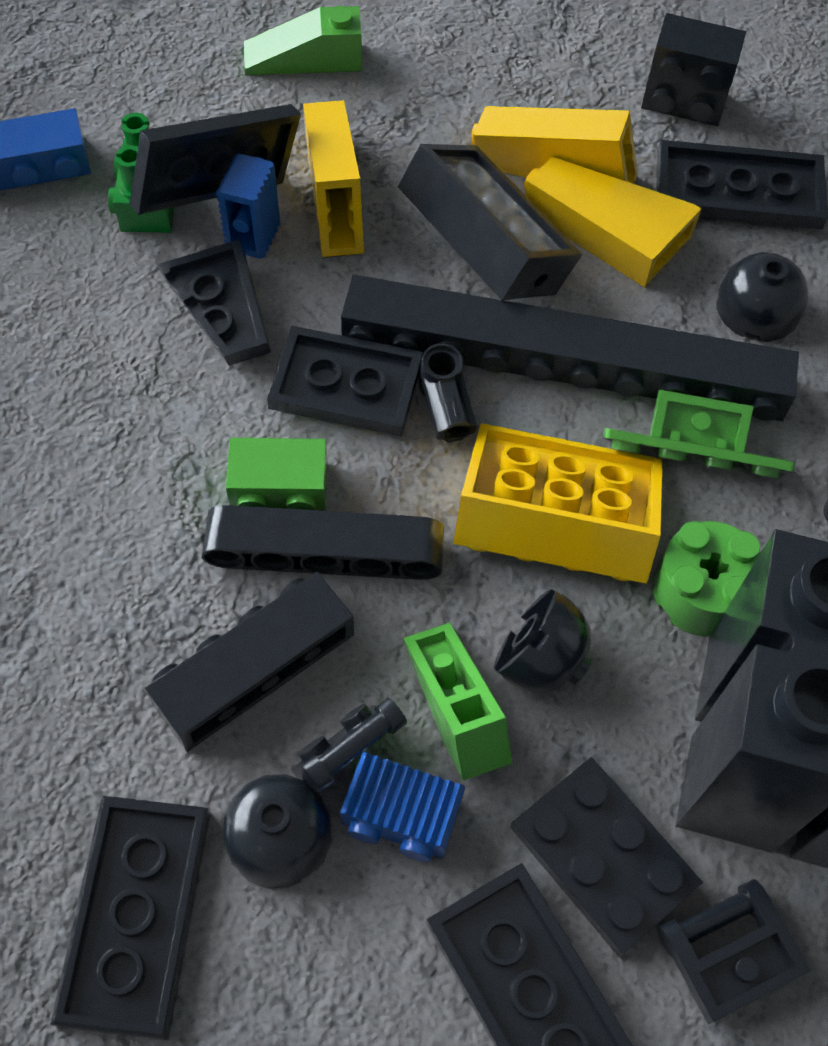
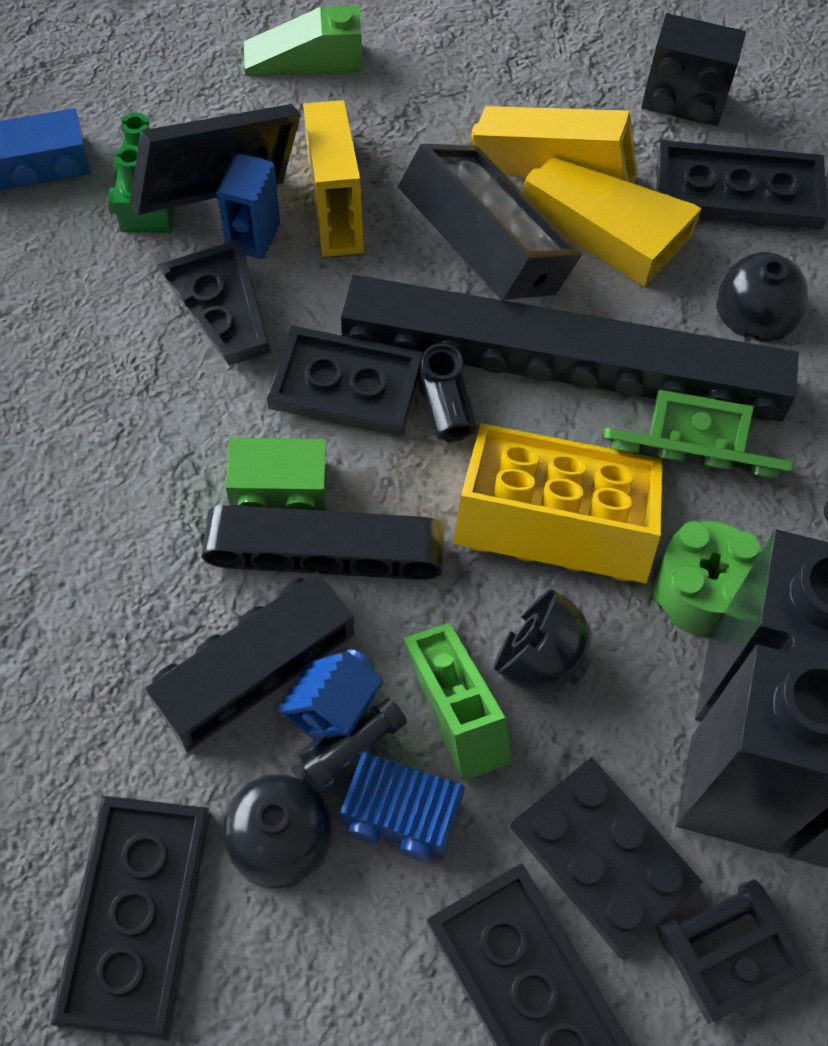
none -> blue brick [276,649,384,740]

